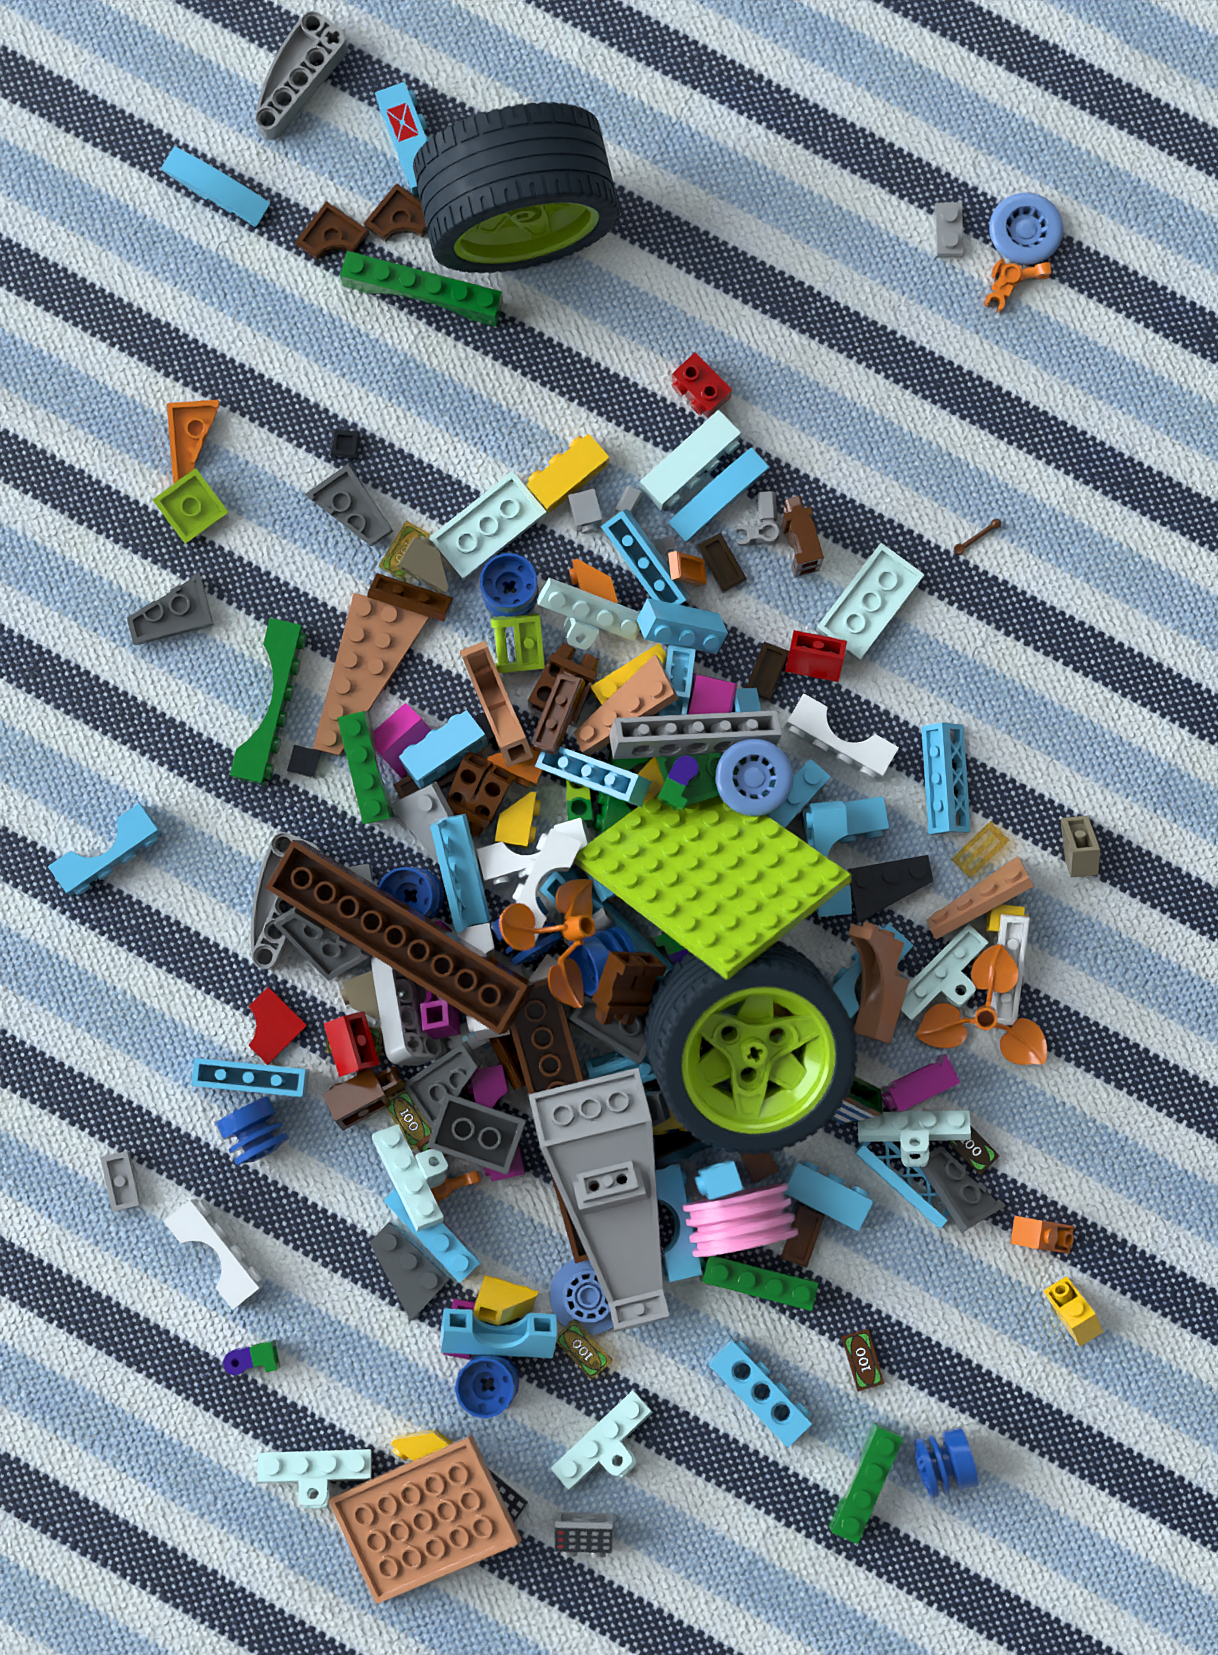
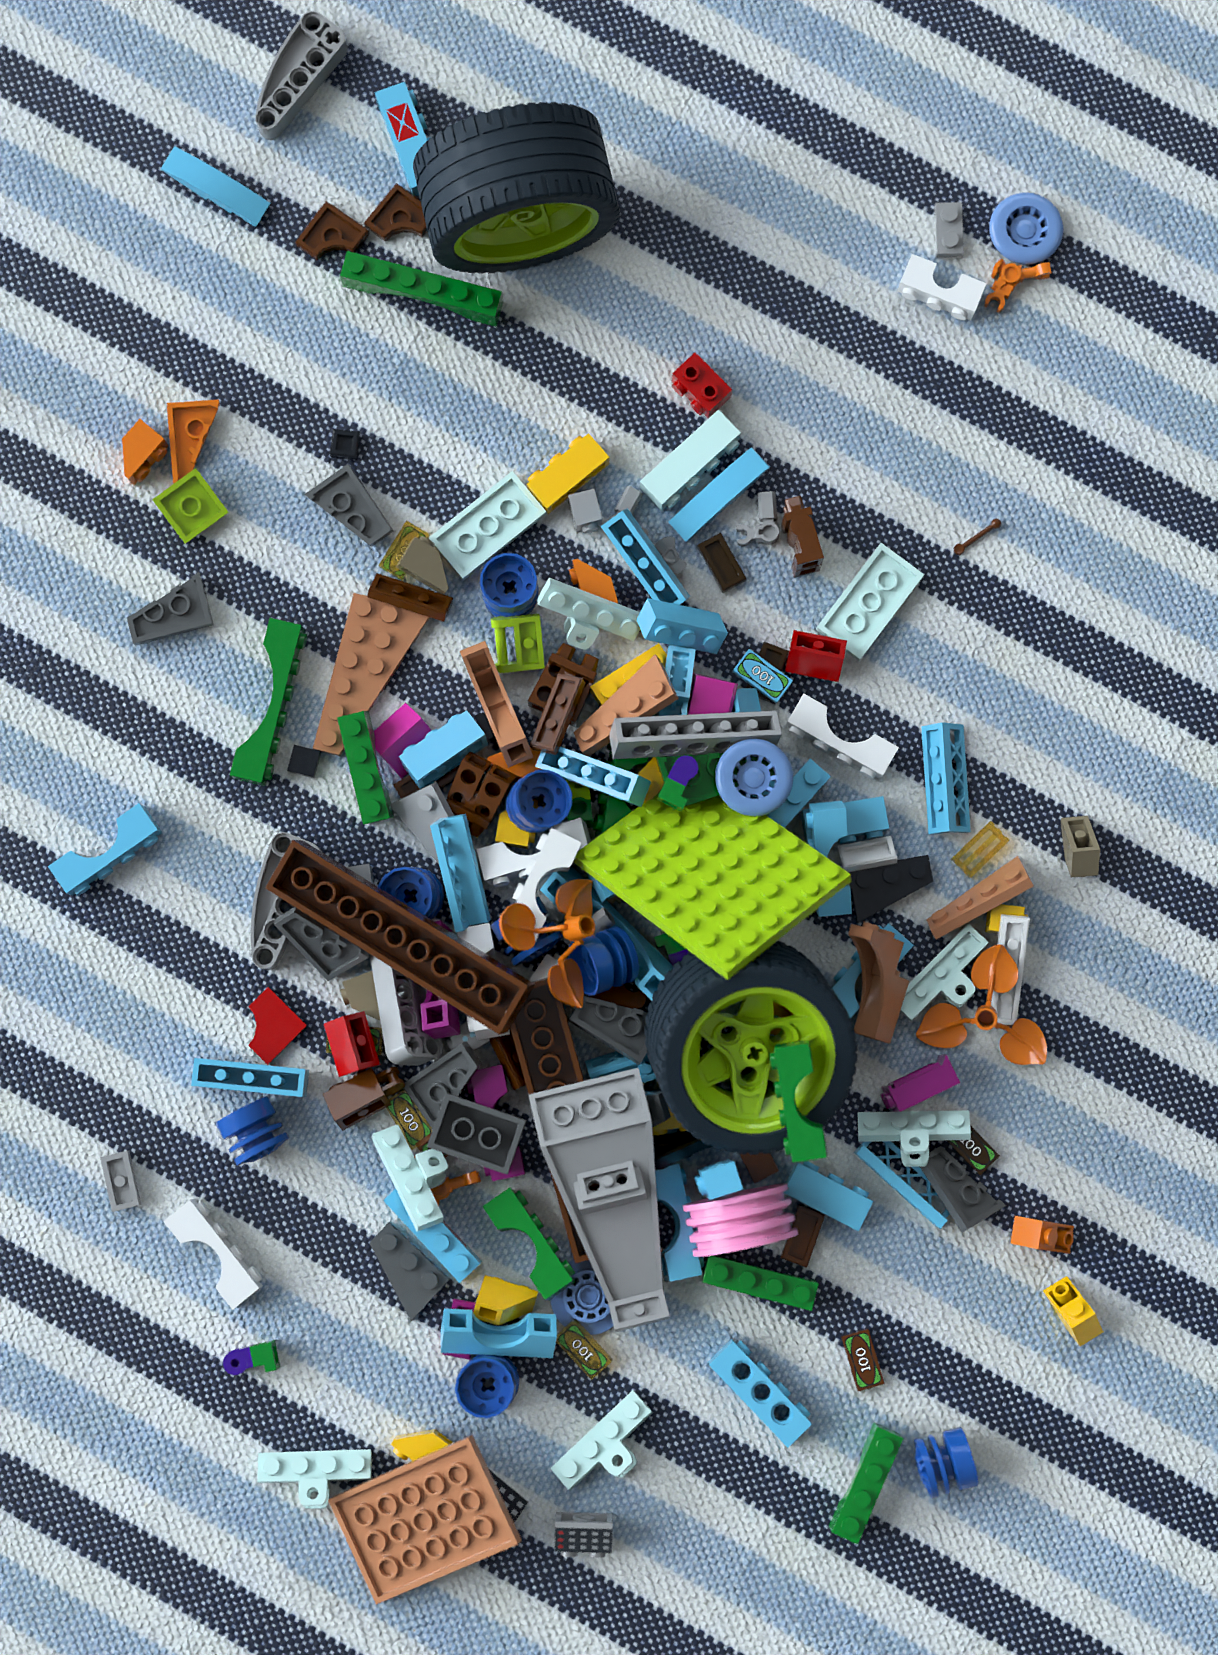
reddish brown hips [592,951,667,1025] -> none
orange tile [668,551,707,587] -> none
torso [831,1075,883,1125] -> none
none -> orange slope [122,419,169,486]
none -> green arch [482,1187,575,1301]
none -> blue wheel [506,770,572,833]
none -> medium azure tile [733,649,793,704]
none -> green arch [770,1040,827,1163]
none -> white tile [837,836,897,872]
none -> white arch [897,254,987,321]

